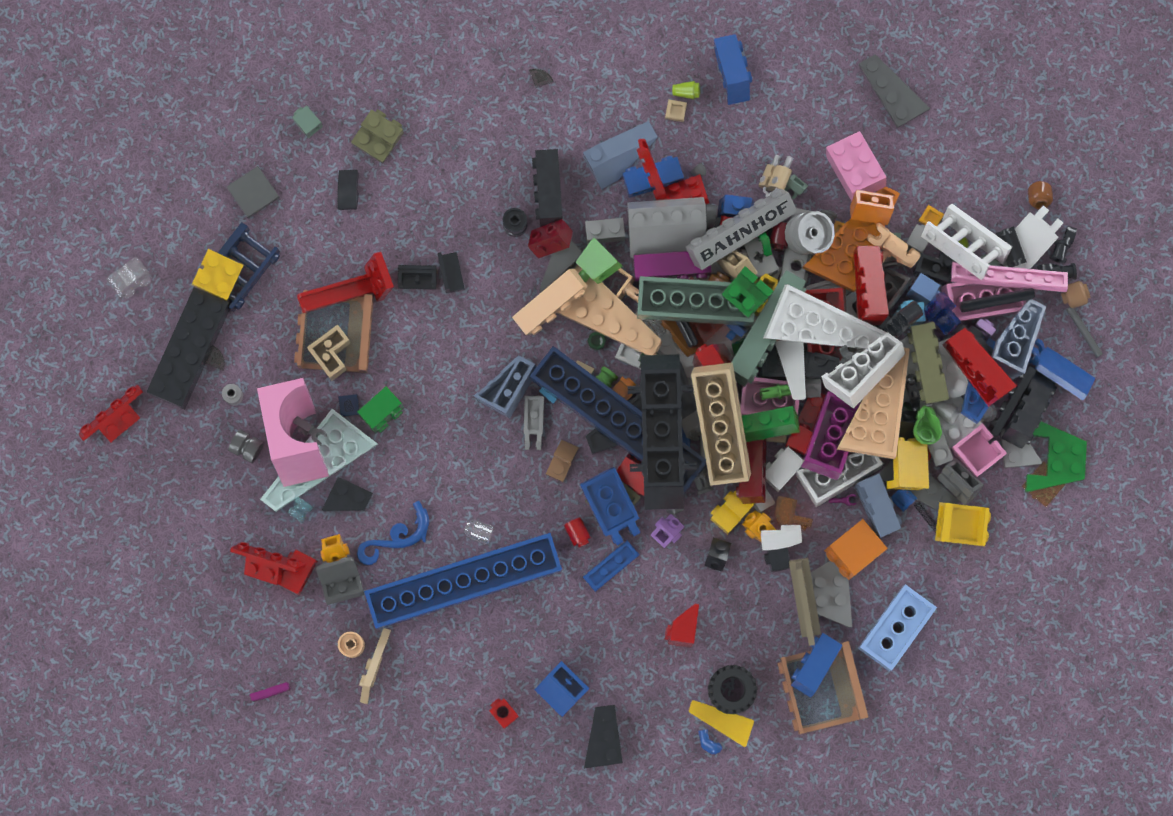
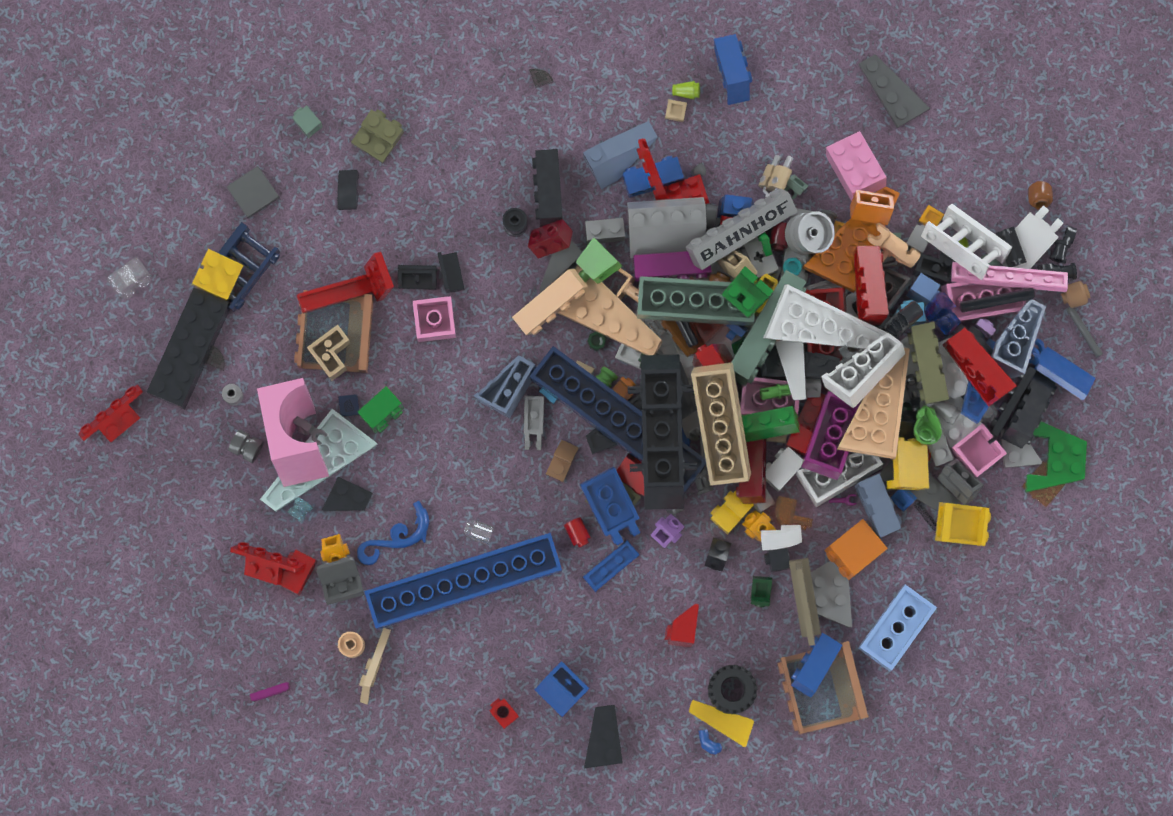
none -> bright pink brick [413,296,456,342]
none -> dark green bracket [750,576,772,608]
none -> teal tile [782,258,802,276]

